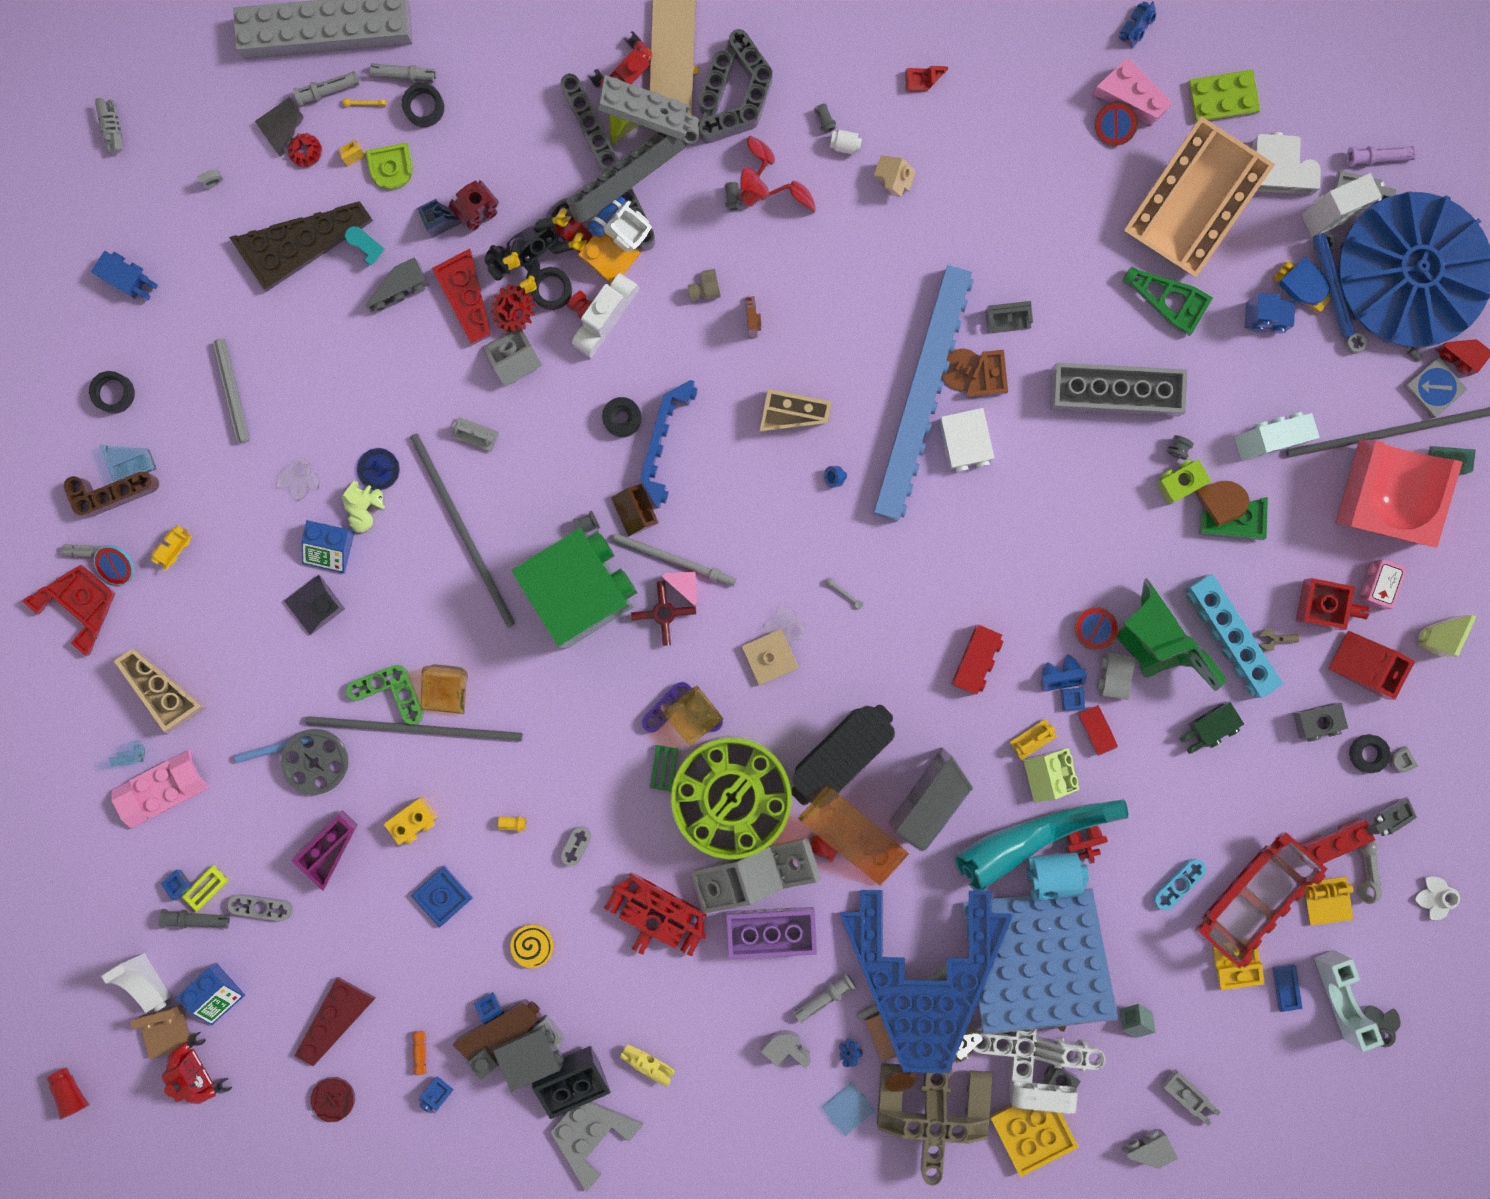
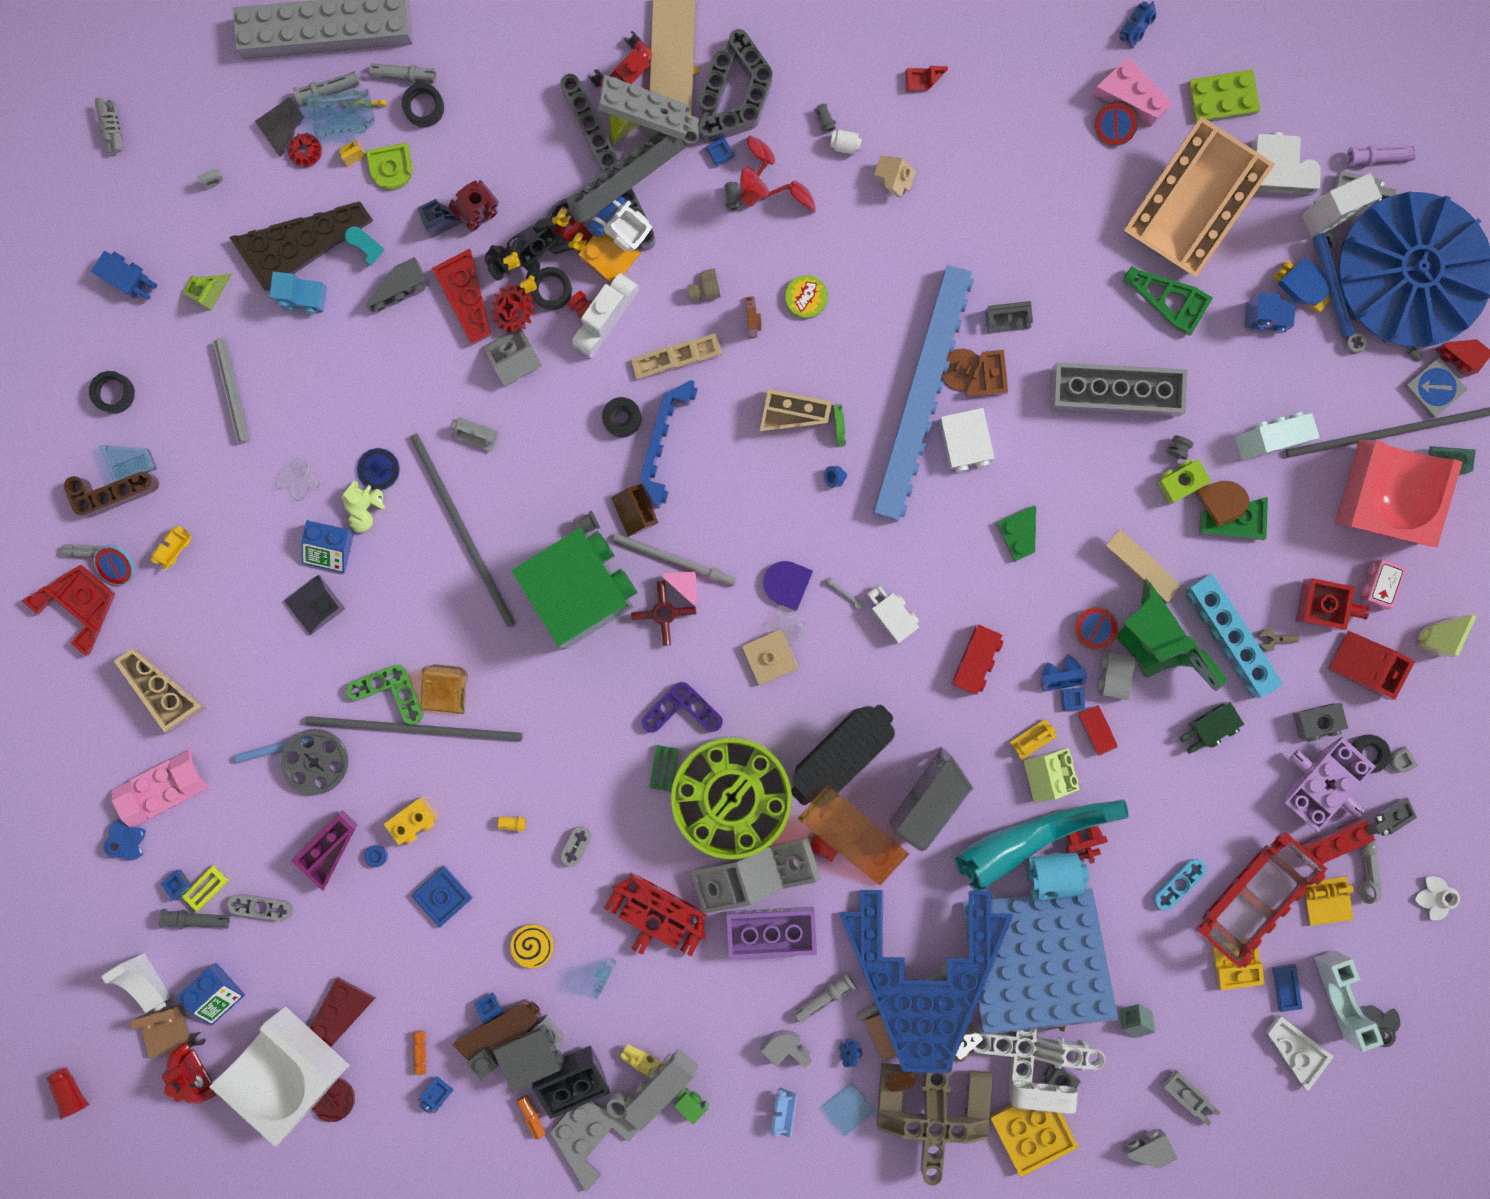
clear light blue bracket [109,741,145,767] -> none
clear yellow slope [663,685,724,746] -> none
none -> blue plate [103,818,146,860]
none -> lime slope [182,273,232,310]
none -> white piece [210,1006,350,1147]
none -> dark azure brick [269,272,327,314]
none -> clear light blue piece [305,89,375,139]
none -> blue tile [365,845,388,867]
none -> orange axle [516,1095,546,1140]
none -> clear light blue wing [590,957,616,999]
none -> light grey hinge [607,1048,699,1131]
none -> tan slope [631,333,723,380]
none -> bright green brick [674,1088,709,1125]
none -> blue tile [705,137,735,168]
none -> dark purple tile [764,561,813,611]
none -> light blue hinge [770,1088,798,1138]
none -> tile [785,275,828,318]
none -> bright green tile [833,404,846,447]
none -> white brick [867,585,920,644]
none -> green wing [996,505,1036,562]
none -> tan slope [1105,529,1181,603]
none -> white wing [1266,1015,1334,1092]
none -> lavender slope [1284,737,1376,832]

